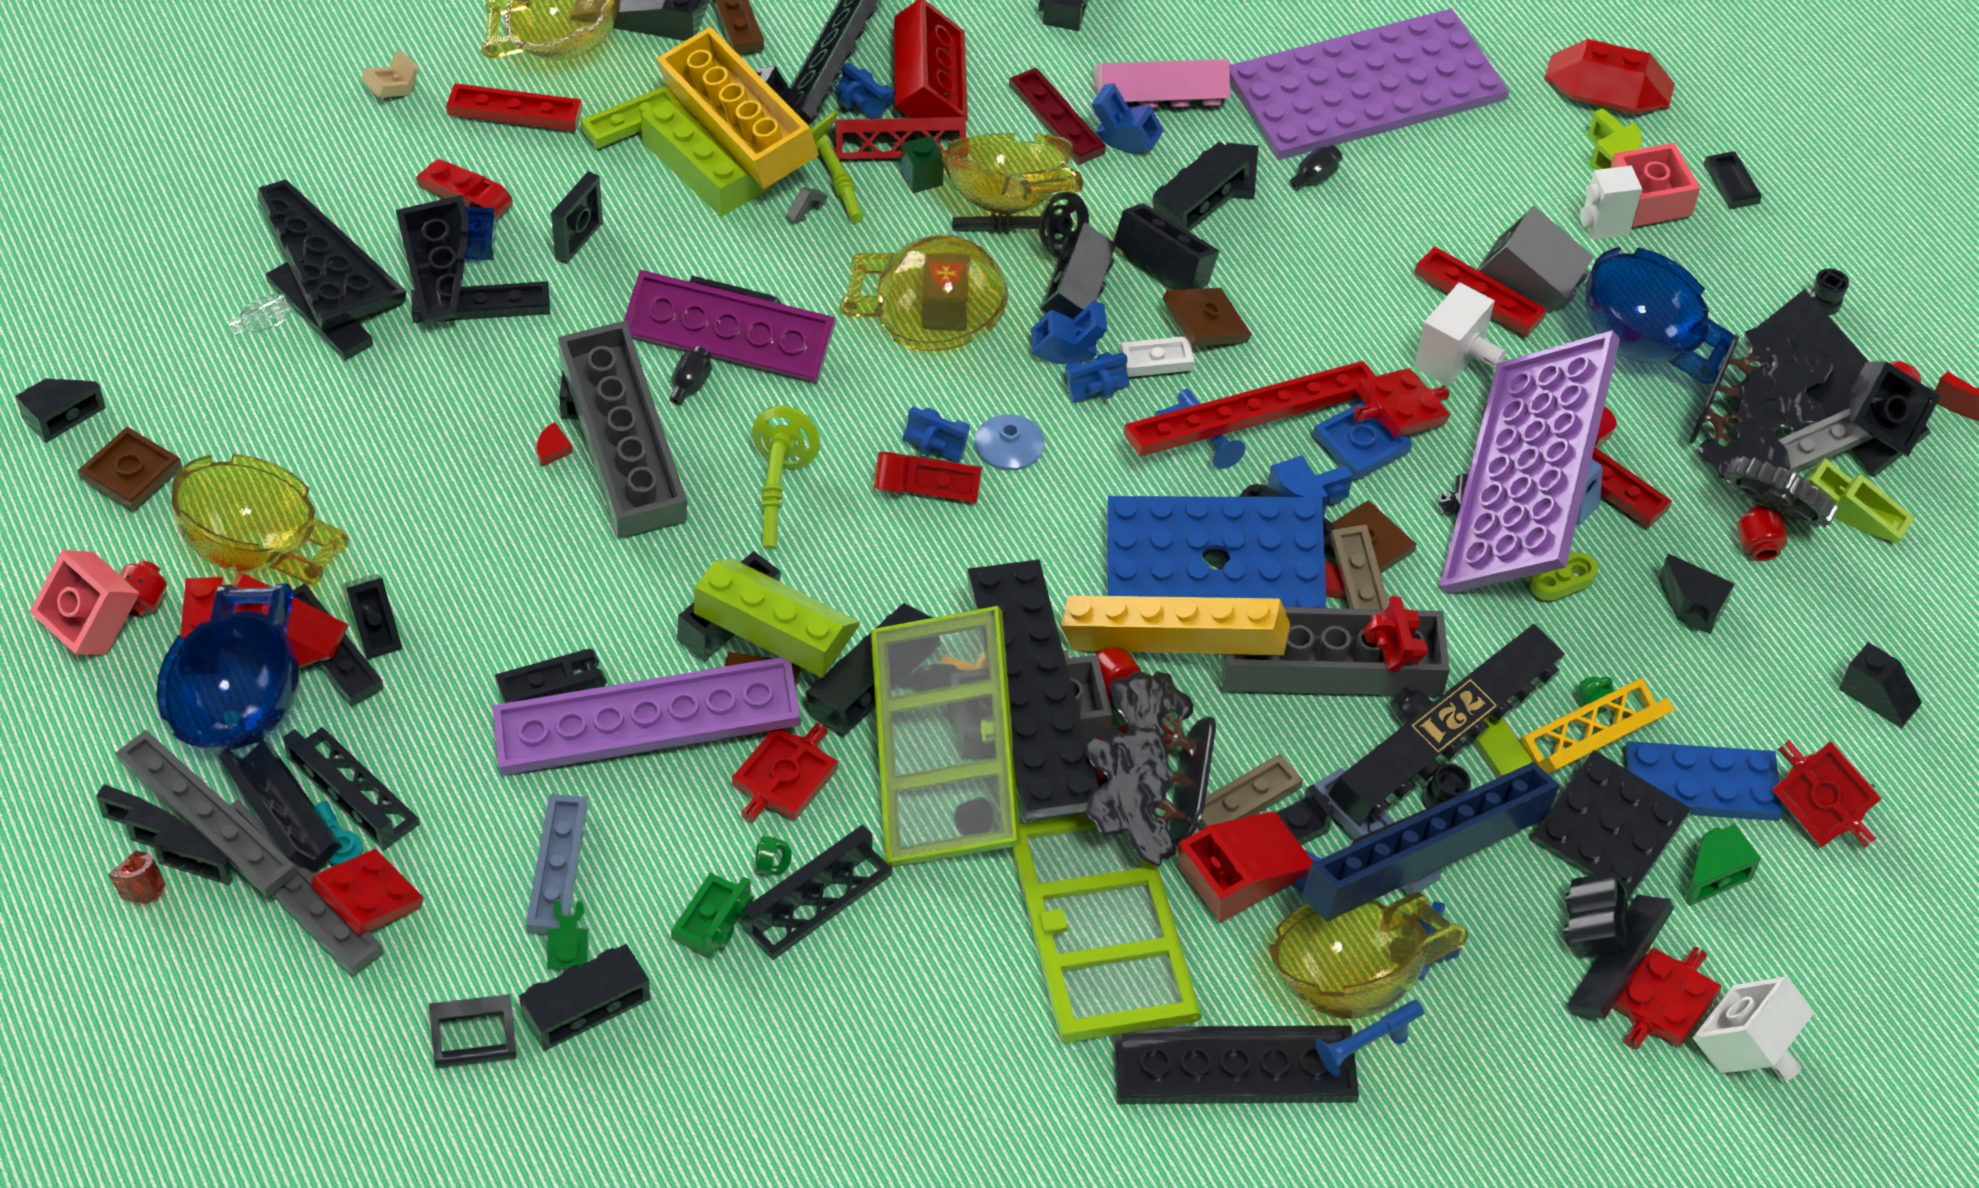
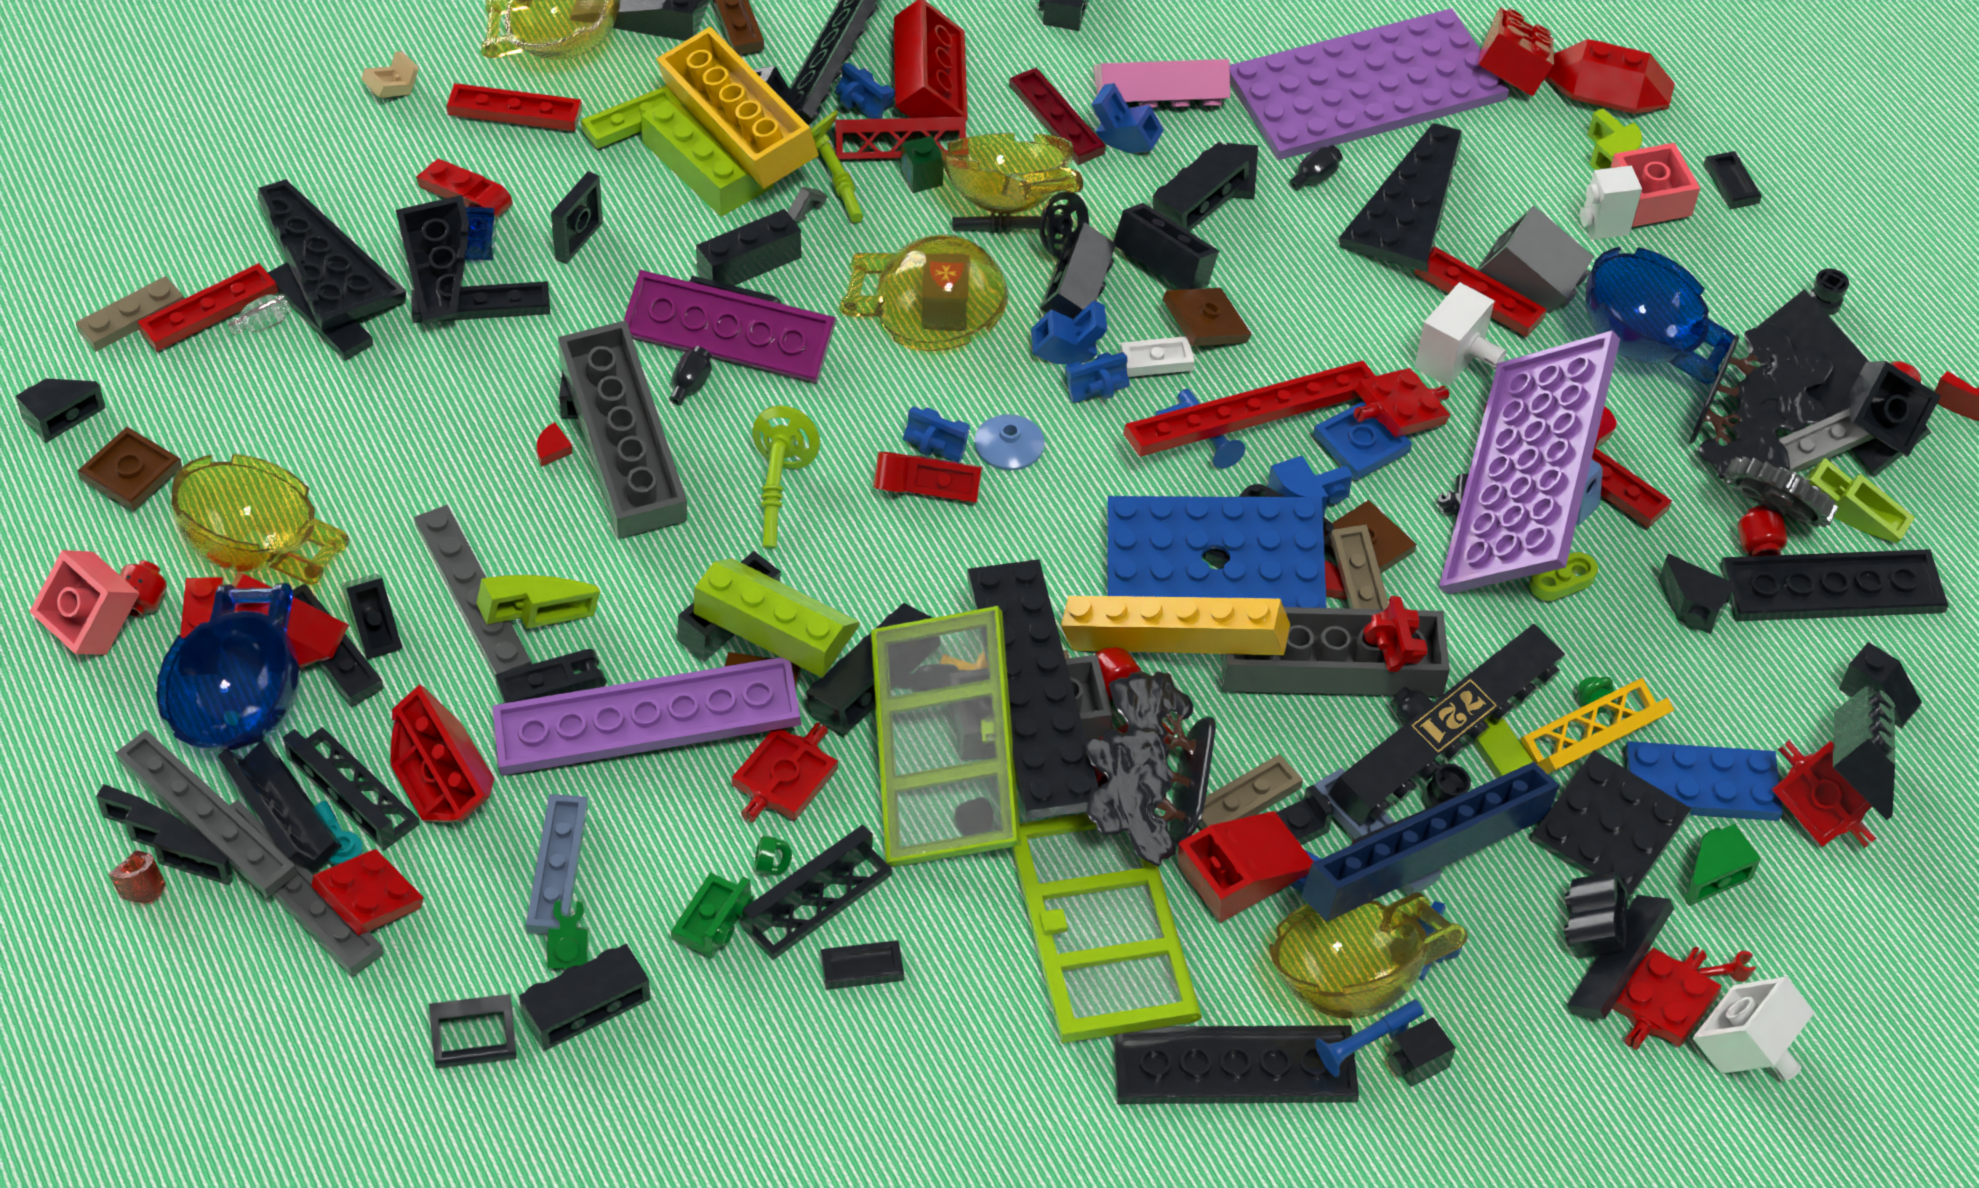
none -> dark tan plate [75,276,184,352]
none -> red plate [137,263,278,352]
none -> red wedge [390,684,495,822]
none -> dark grey plate [414,505,532,676]
none -> lime slope [476,575,601,629]
none -> black brick [696,209,801,286]
none -> black tile [821,940,904,990]
none -> black wing [1339,123,1462,272]
none -> black brick [1388,1017,1456,1088]
none -> red slope [1478,7,1554,96]
none -> red hand [1698,951,1757,982]
none -> black tile [1720,549,1949,622]
none -> black slope [1833,684,1896,820]

